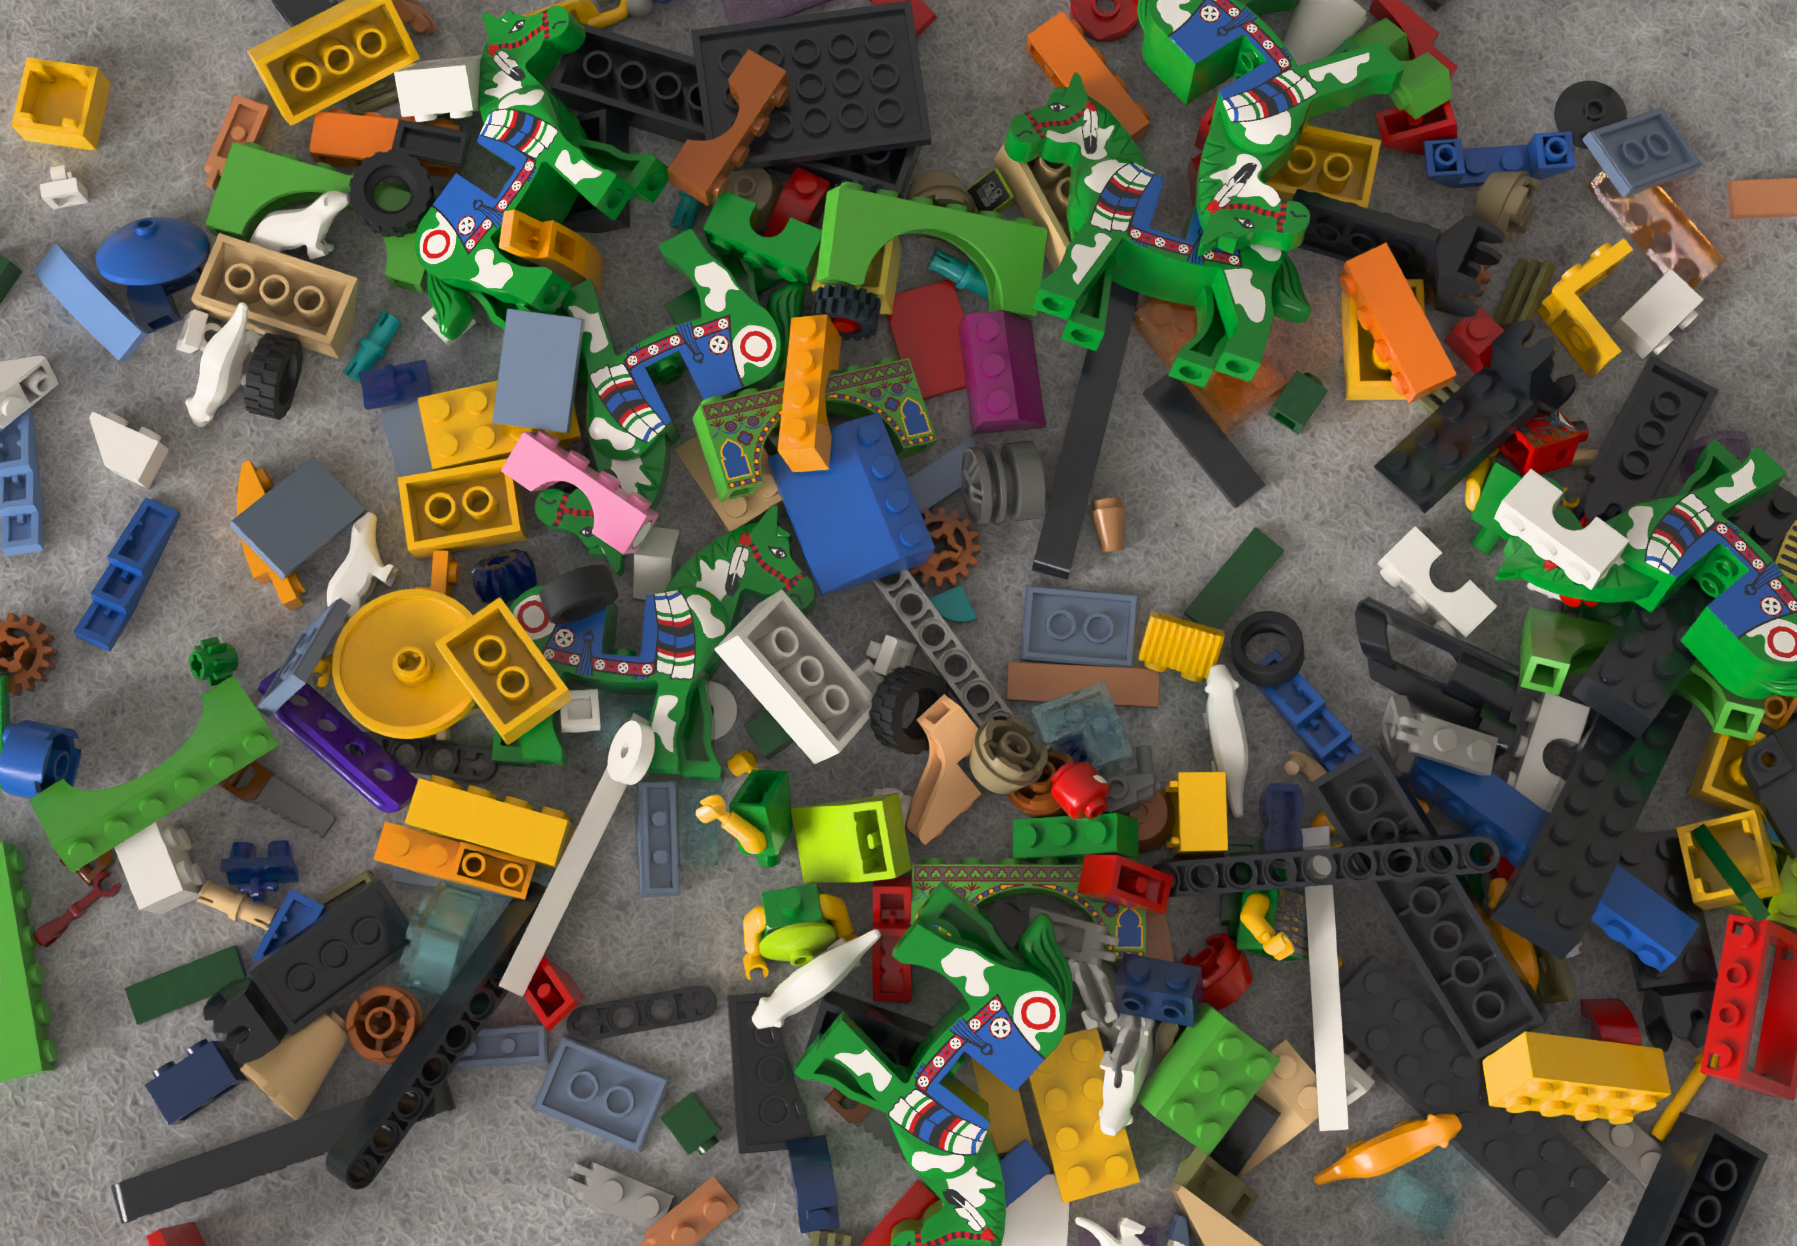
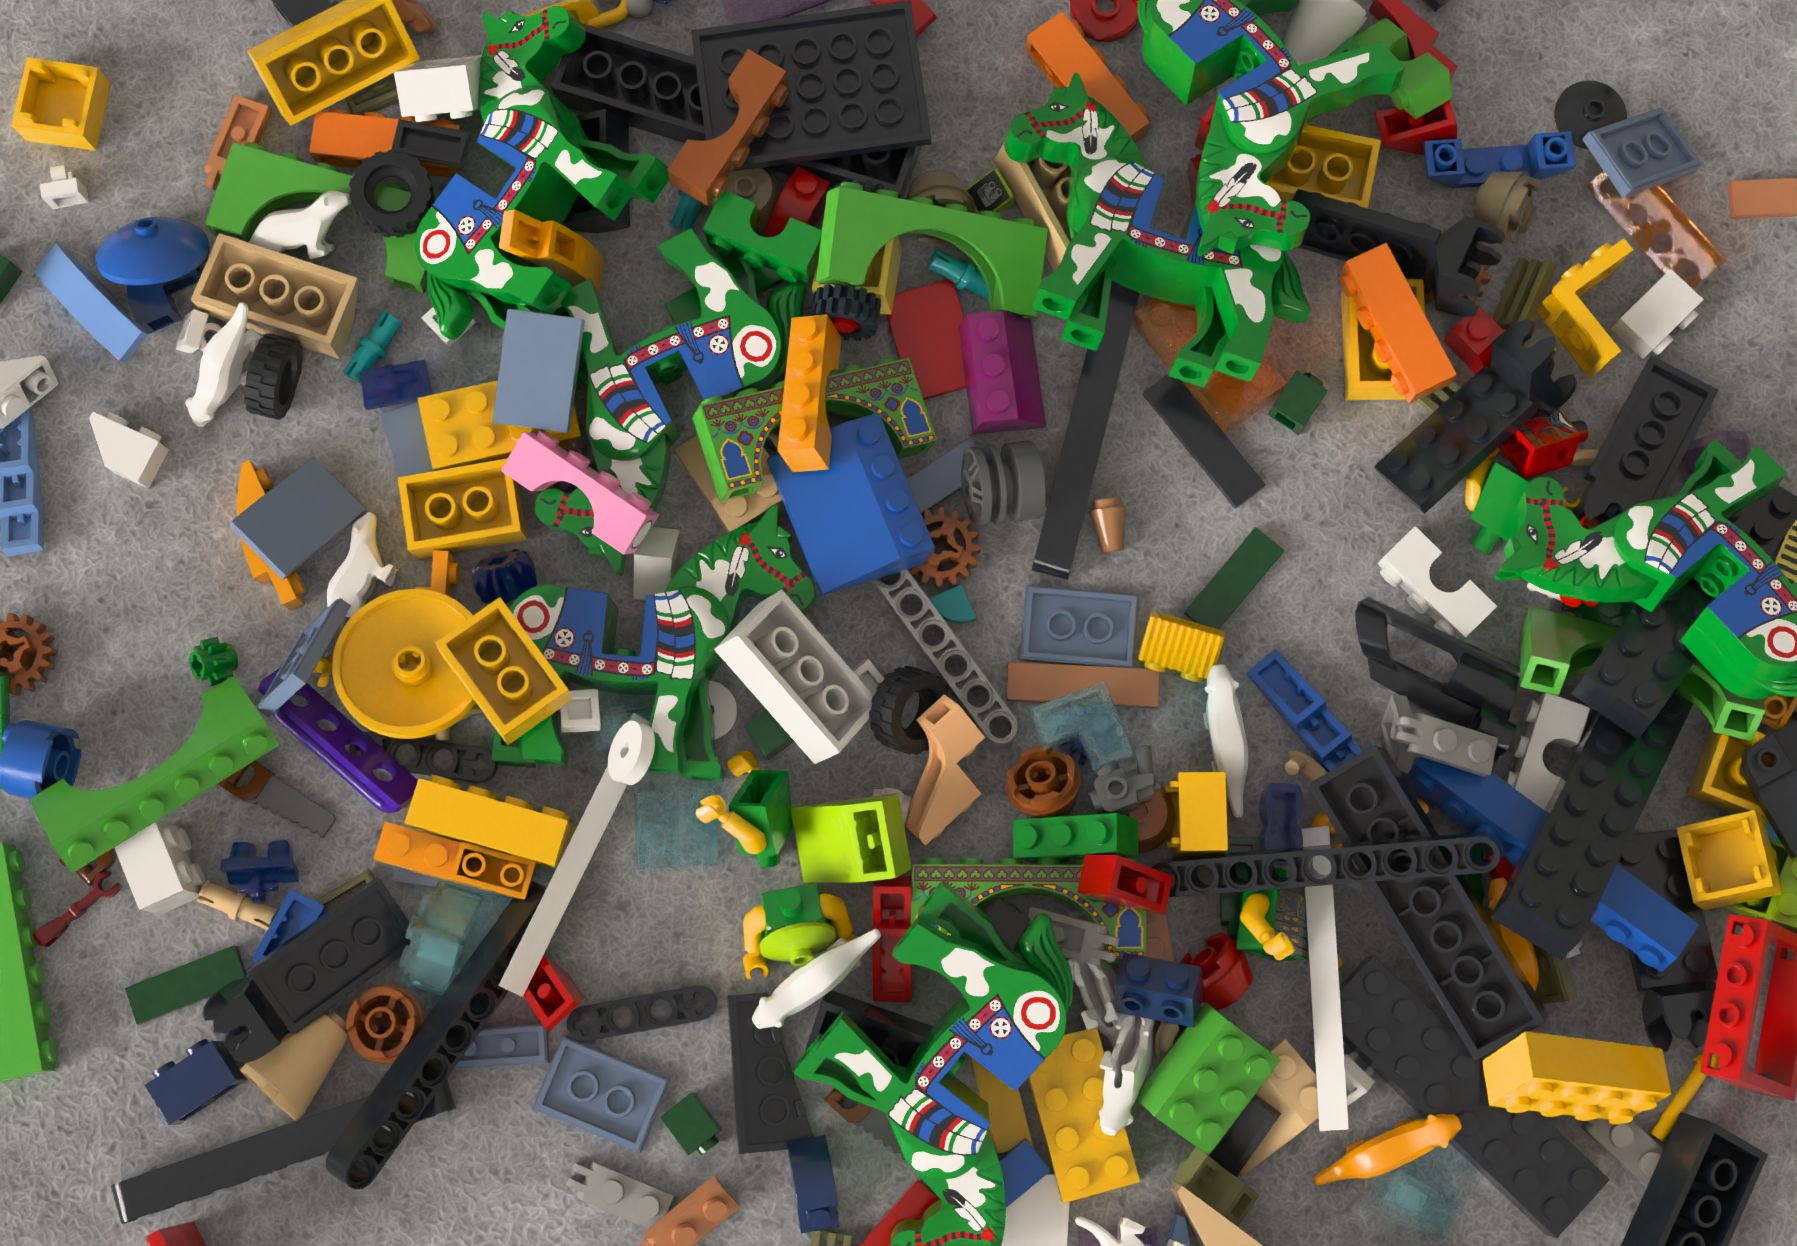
blue slope [74,497,180,652] -> none
black tyre [539,564,618,624] -> none
sand blue tile [637,780,680,897] -> none
white tile [866,635,917,676] -> none
dark tan cone [970,716,1048,794] -> none
red head [1051,761,1110,820] -> none
black tyre [1231,611,1305,687] -> none
white arch [1494,469,1630,590] -> none
red slope [1580,998,1642,1045] -> none
dark green tile [1692,824,1771,922] -> none

